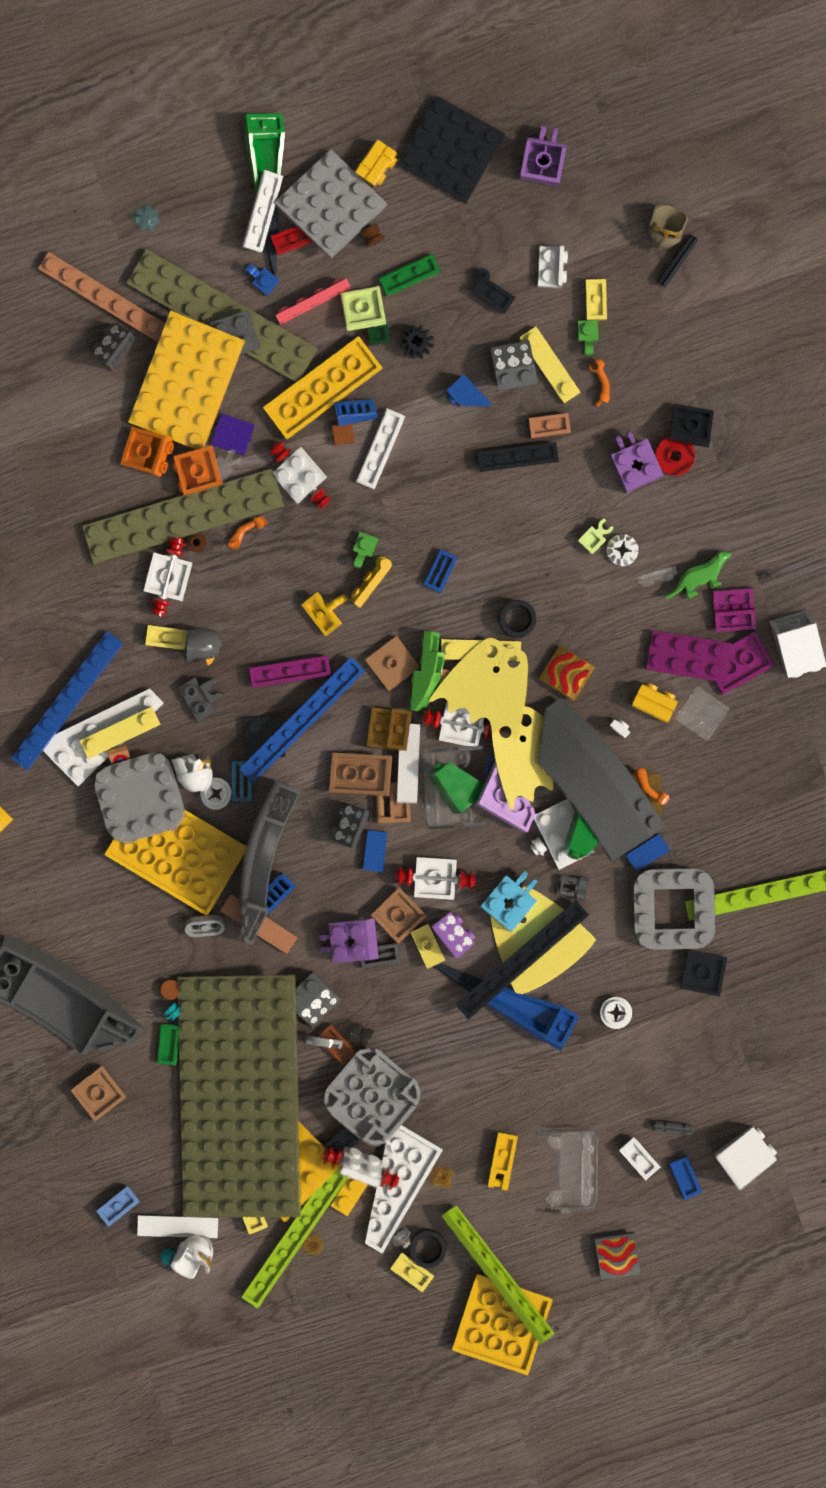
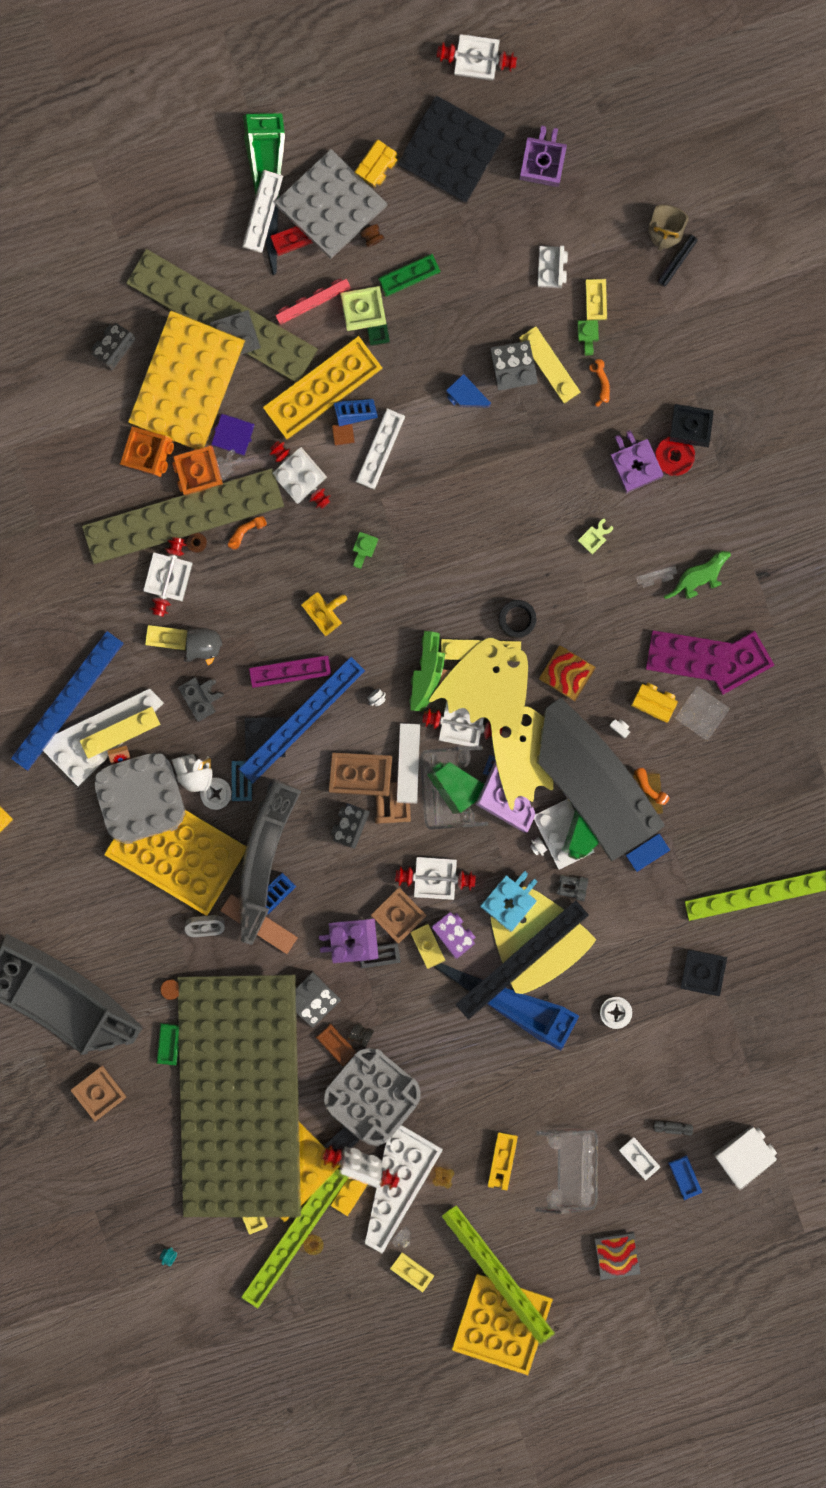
nougat plate [38,252,165,343] -> none
medium blue plate [96,1186,140,1227] -> none
clear light blue plant [135,206,161,231] -> none
white tile [137,1215,218,1238] -> none
teal plate [163,1003,180,1021] -> none
white helmet [171,1236,213,1279] -> none
blue plate [245,263,280,296] -> none
light grey tile [303,1035,343,1049] -> none
yellow plate [349,556,392,608] -> none
blue tile [363,830,388,872] -> none
medium nougat plate [365,636,421,691] -> none
pearl gold slope [366,707,412,751] -> none
black gear [401,325,434,359] -> none
black tyre [409,1229,447,1268] -> none
blue tile [423,549,458,593] -> none
black hinge [471,268,516,315] -> none
black plate [477,442,559,473] -> none
nougat plate [529,413,571,439] -> none
white gear [607,534,638,566] -> none
light grey plate [634,868,715,950] -> none
magenta slope [712,587,756,632] -> none
white slope [769,610,826,678] -> none
none -> white plate [367,689,386,707]
none -> white plate [437,34,517,81]

